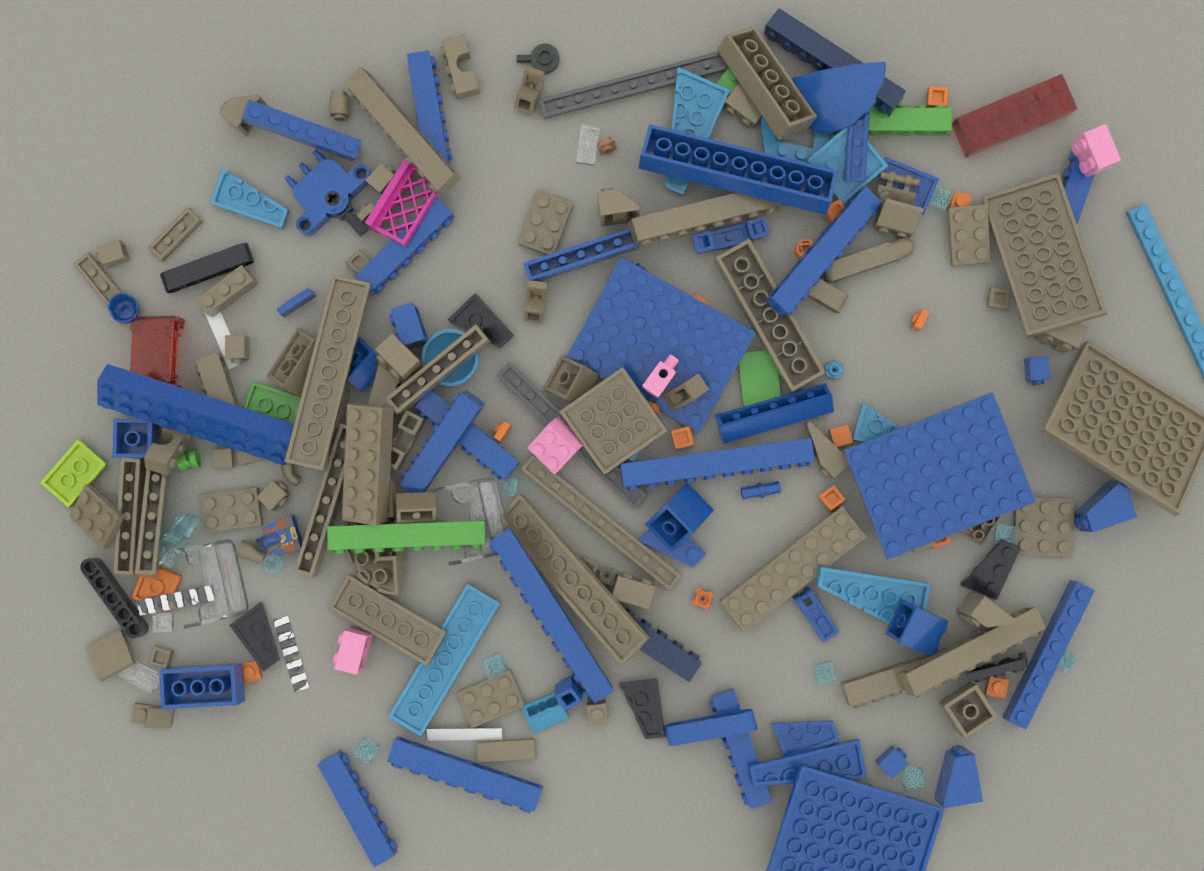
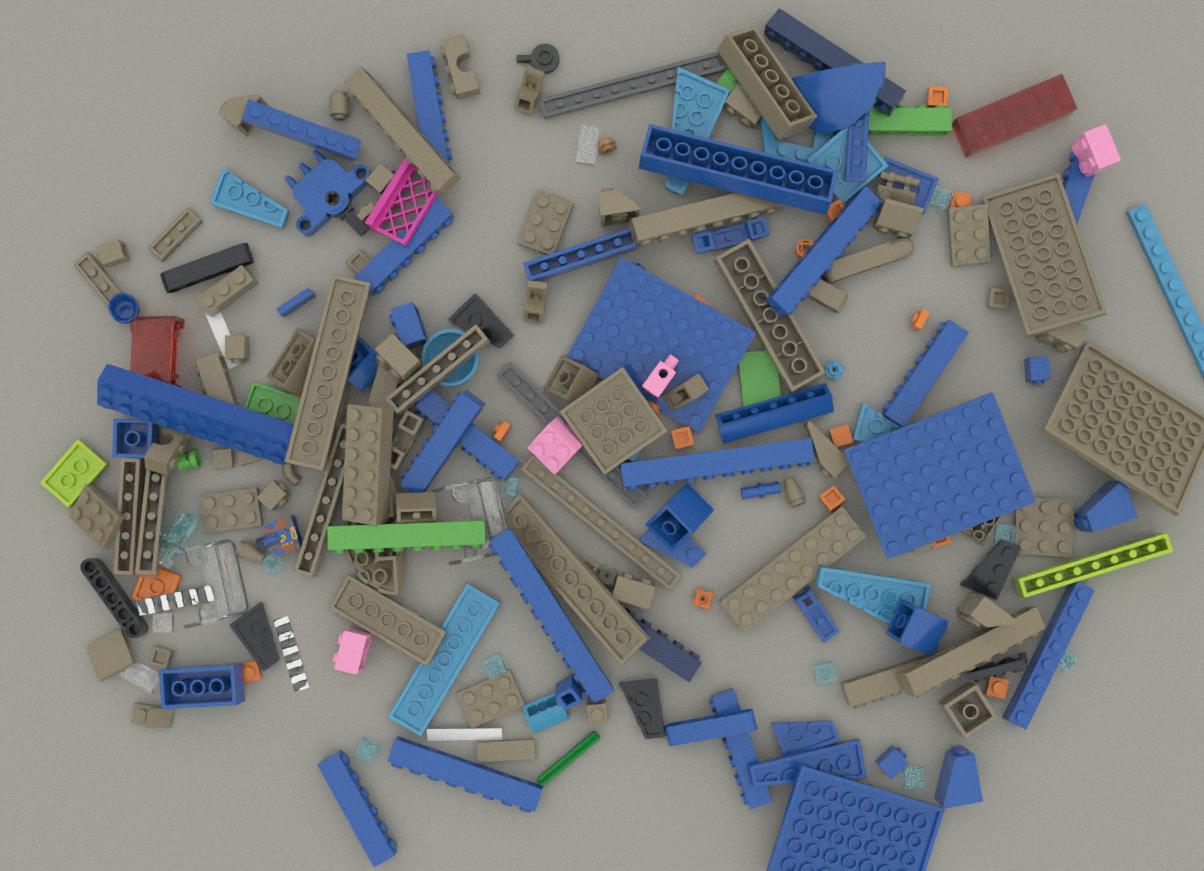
none -> green axle [537,731,600,787]
none -> dark tan cone [784,478,806,508]
none -> blue brick [882,320,969,427]
none -> lime brick [1012,532,1173,598]

